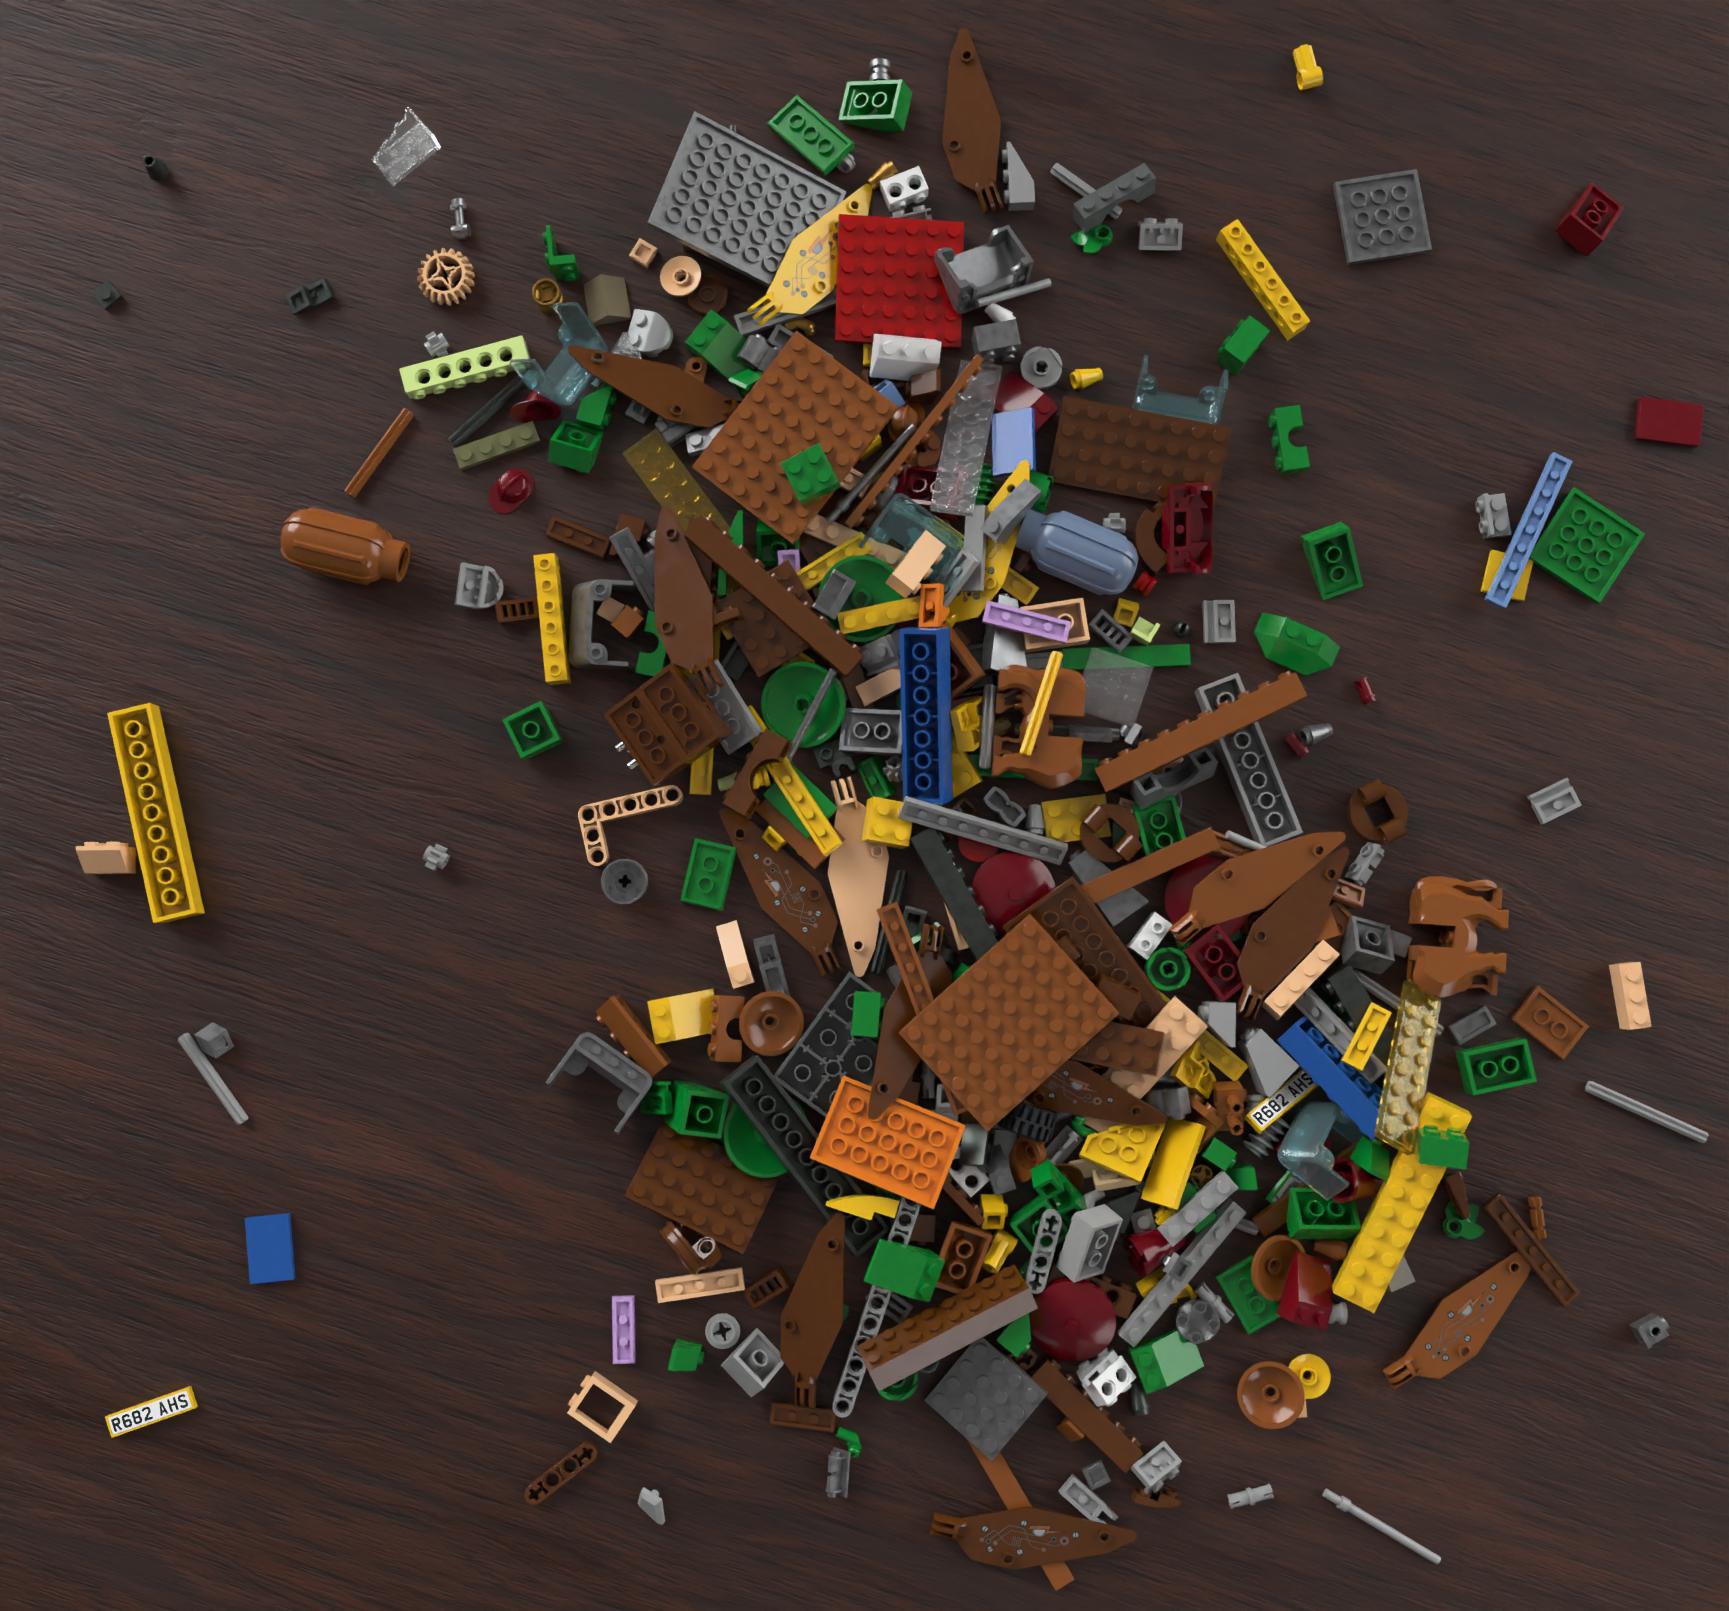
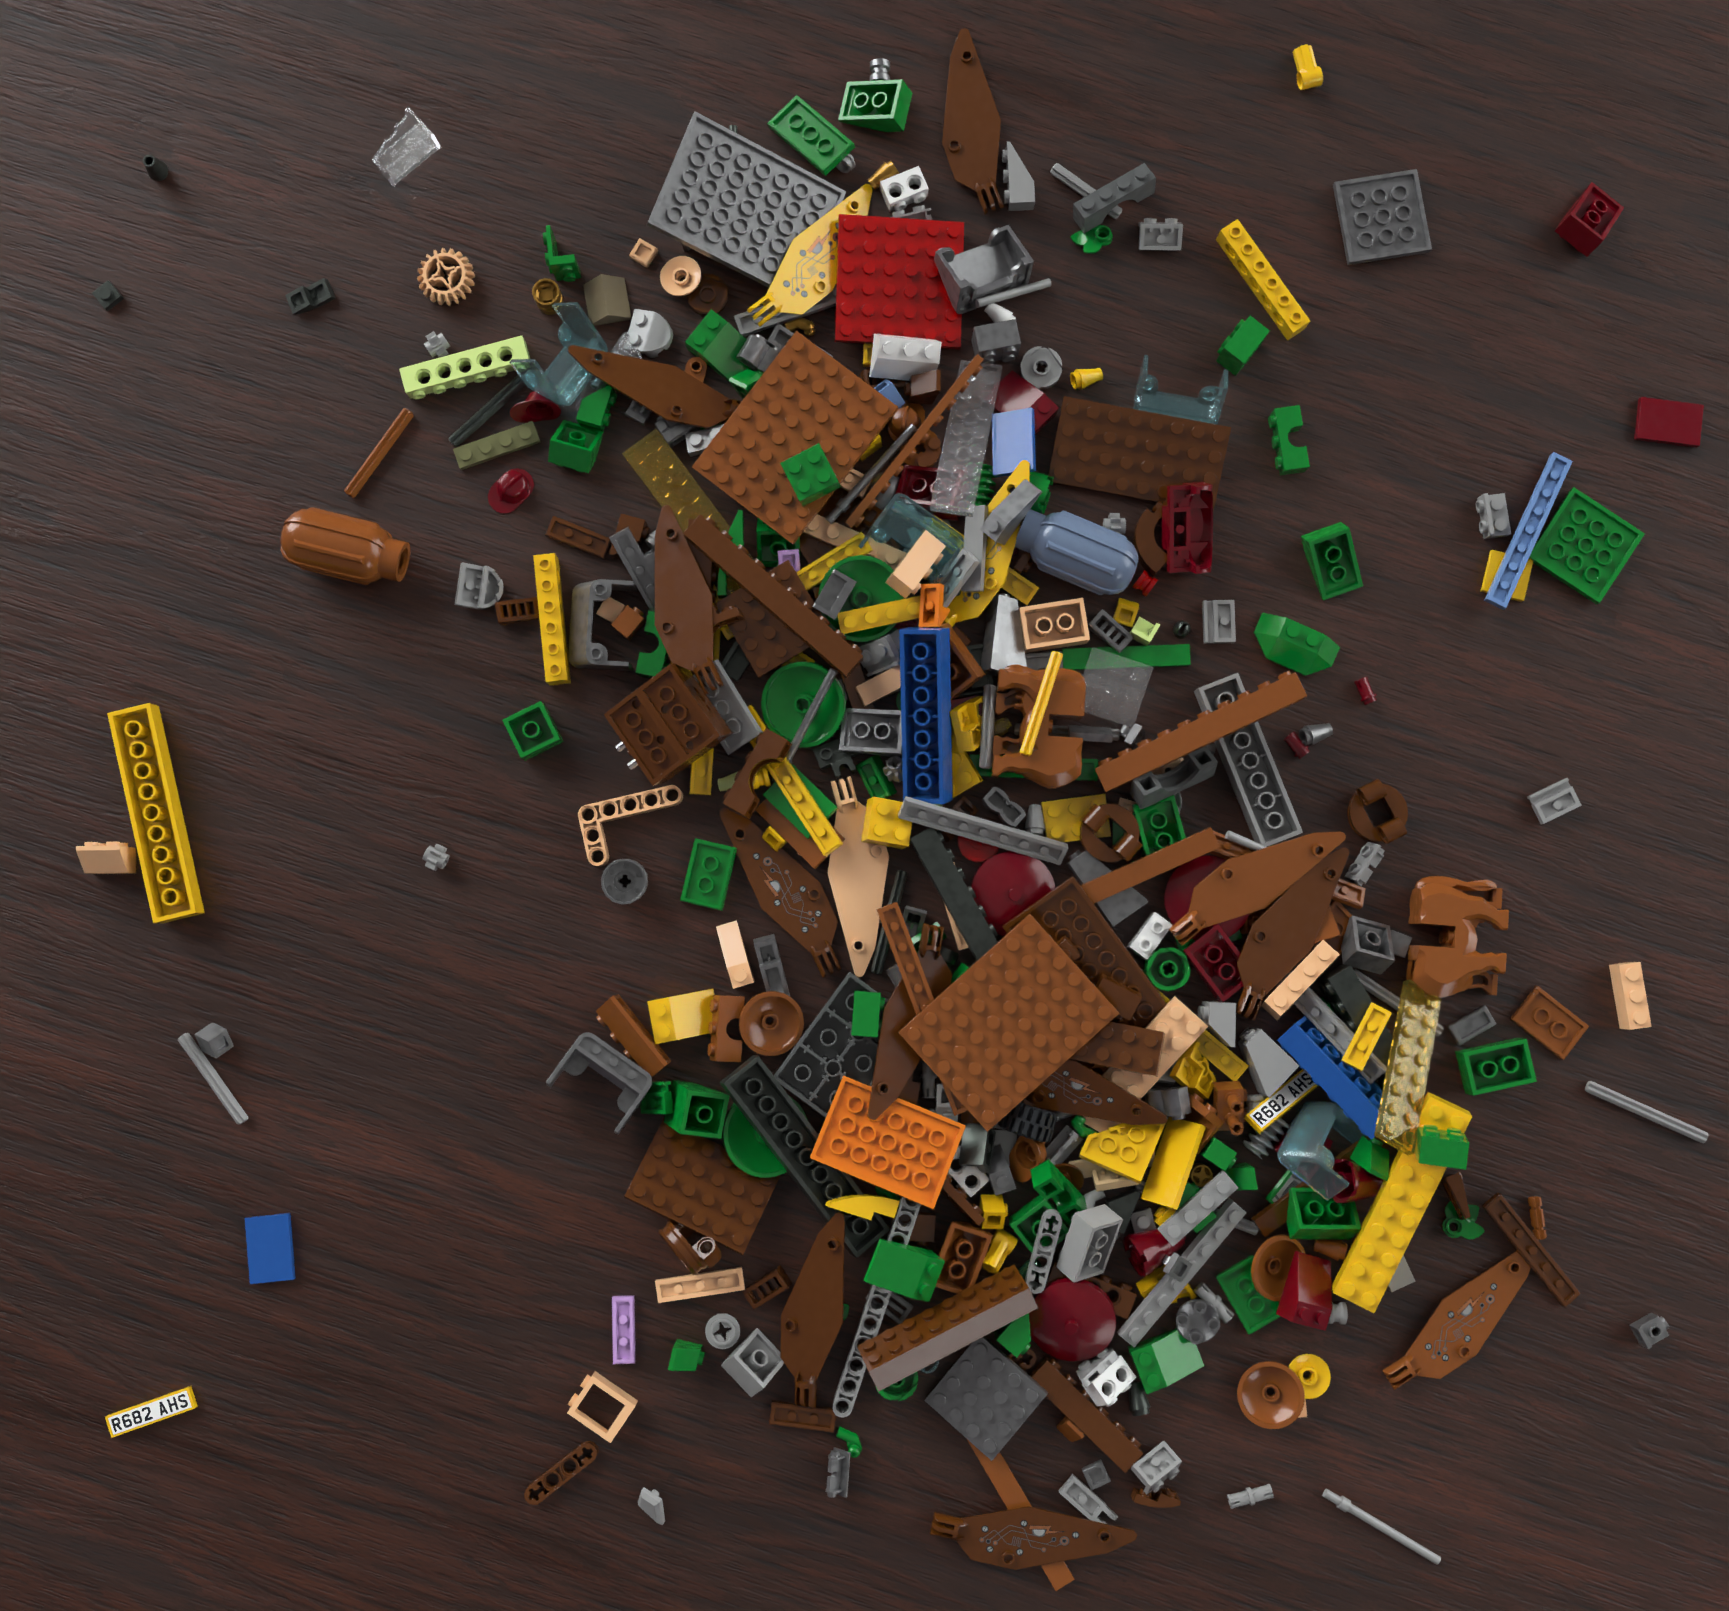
flat silver bar [450,198,471,240] -> none
lavender plate [982,601,1071,644] -> none

